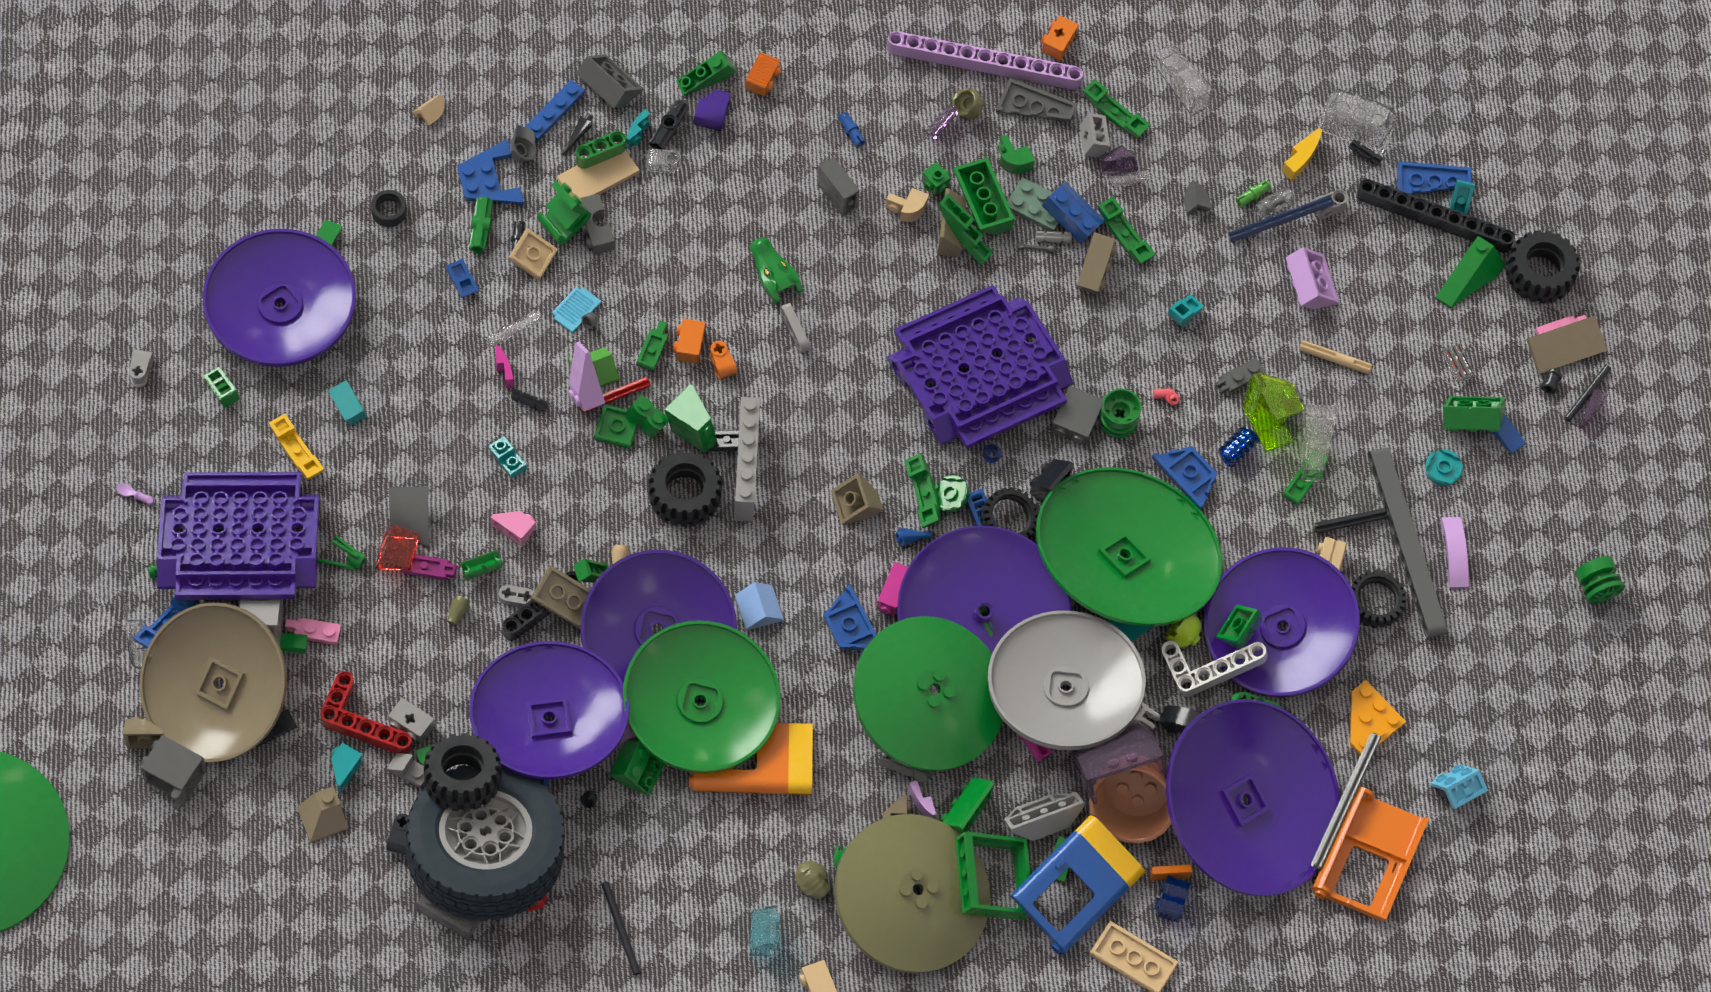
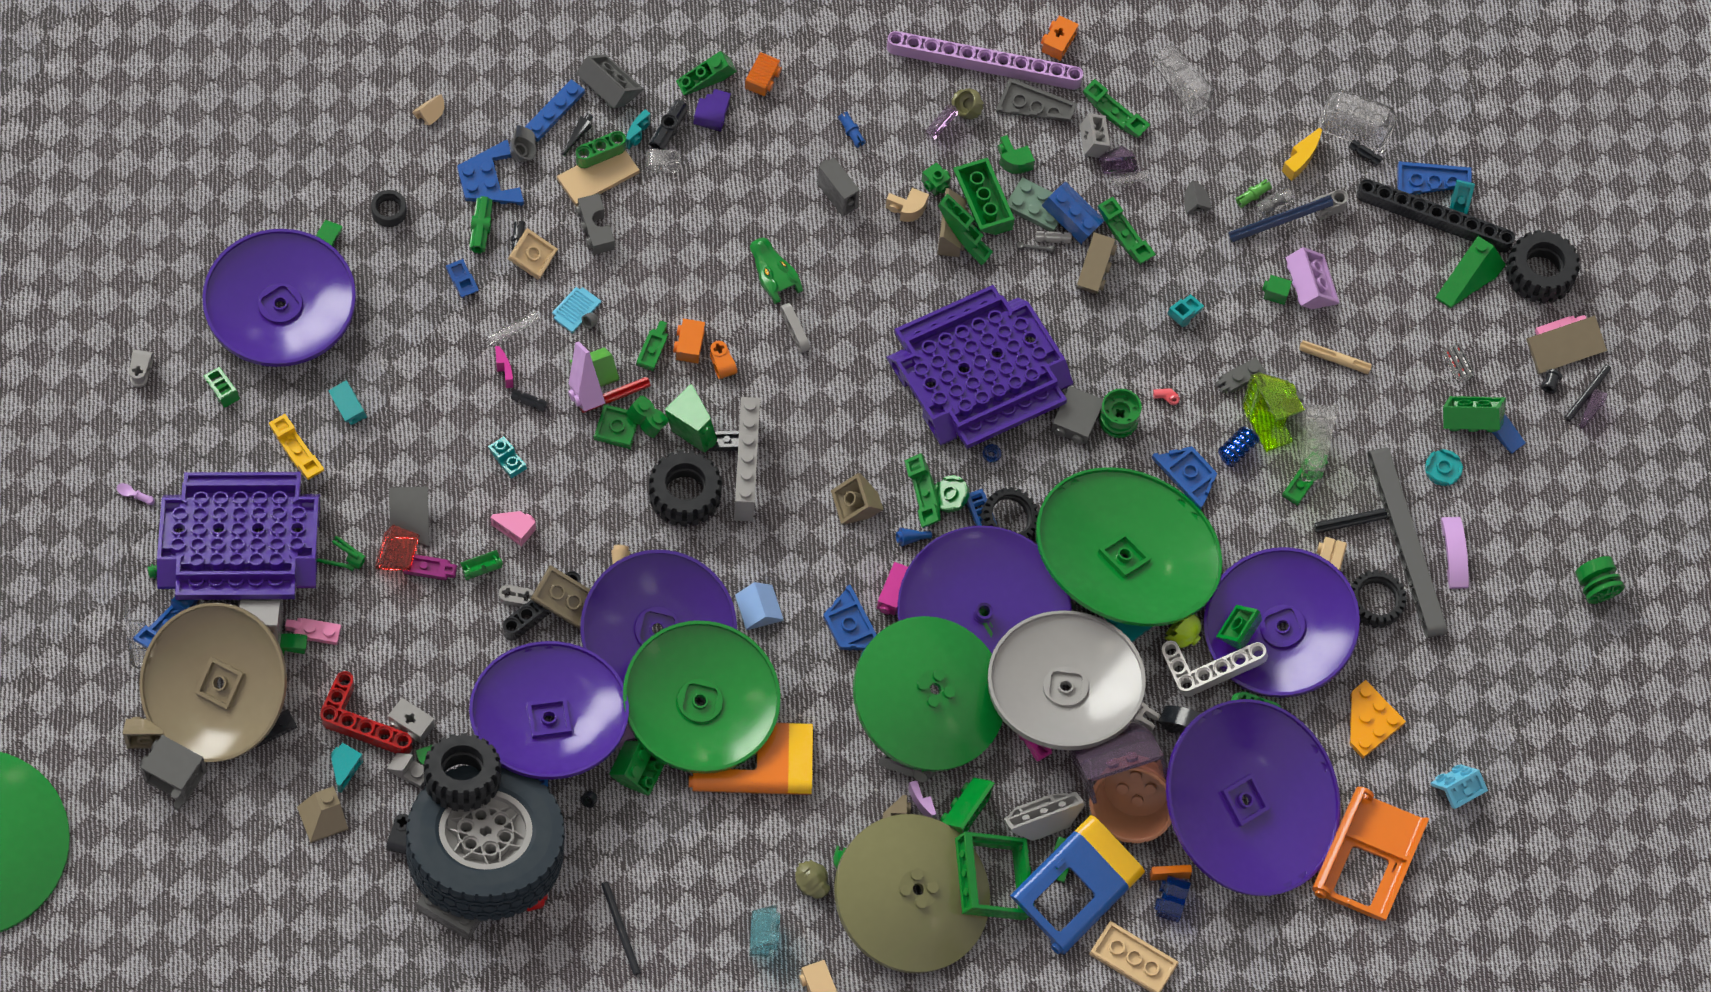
olive cone [447,595,470,626] -> none
green piece [537,180,591,245] -> none
green slope [574,558,609,583] -> none
black slope [1029,459,1074,503] -> none
axle [1311,733,1381,870] -> none
none -> green brick [1262,275,1292,305]

